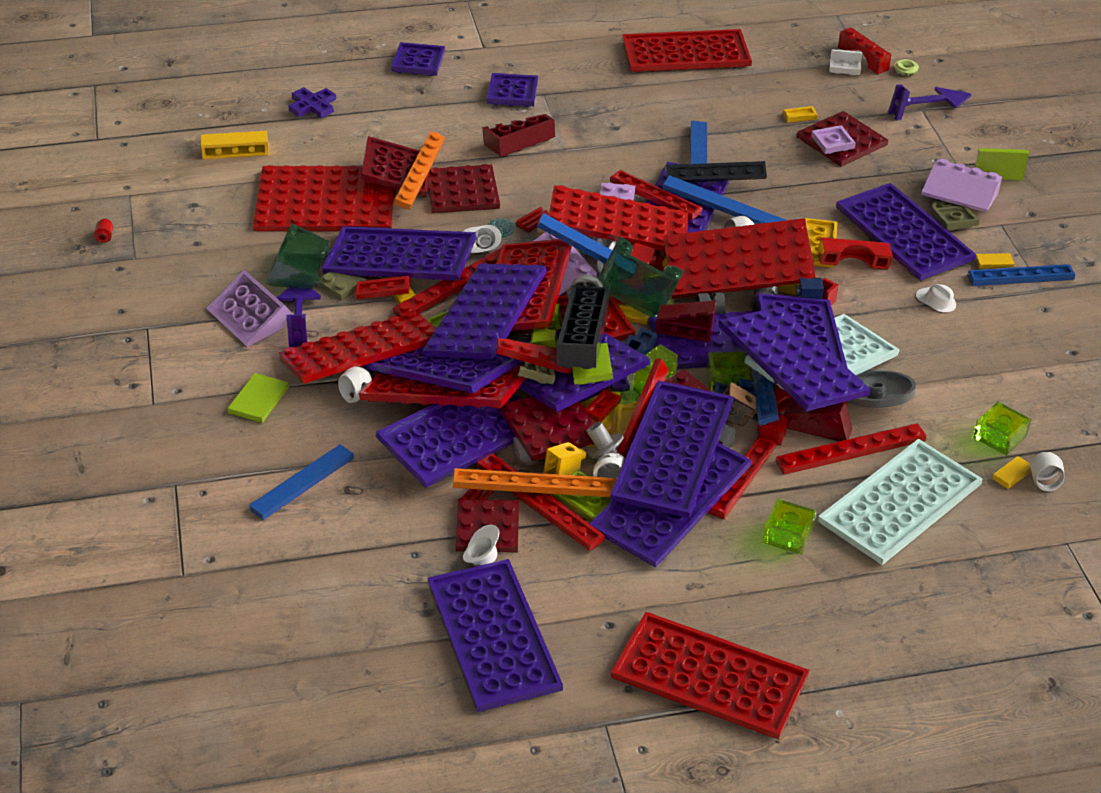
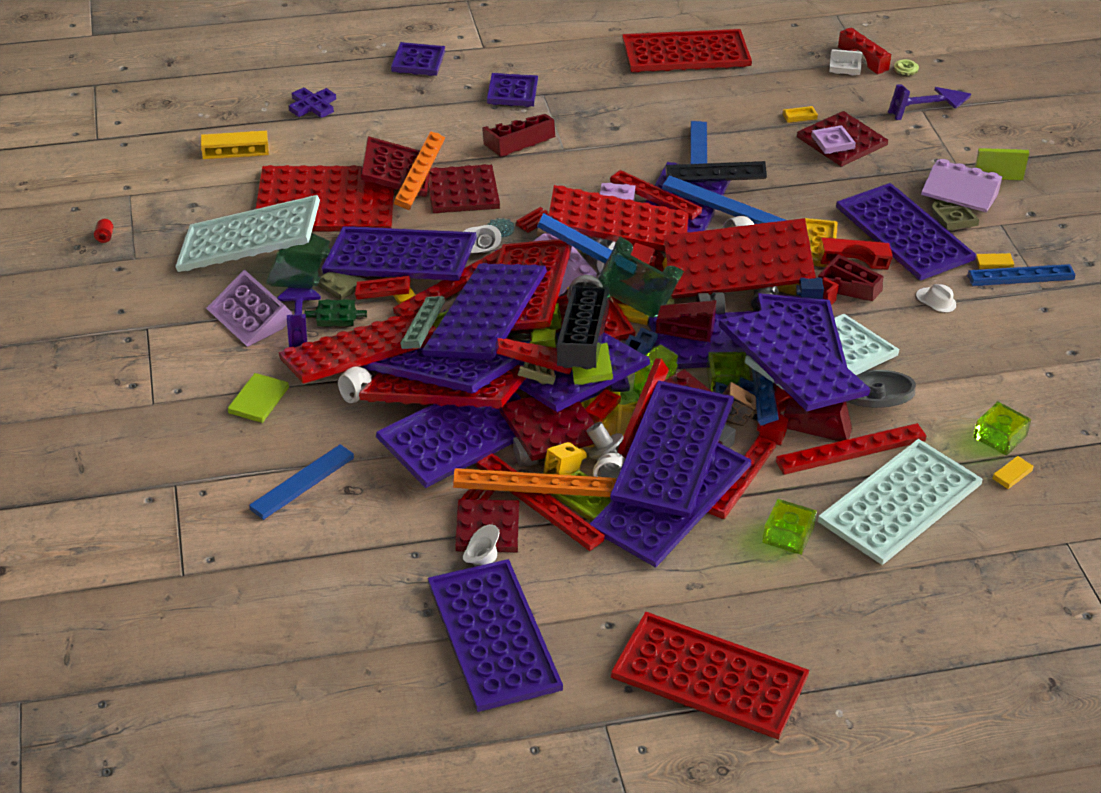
white helmet [1030,452,1065,492] -> none
none -> light aqua plate [175,195,320,272]
none -> dark green plate [305,299,367,327]
none -> sand green tile [401,296,445,349]
none -> dark red wedge [818,254,884,302]

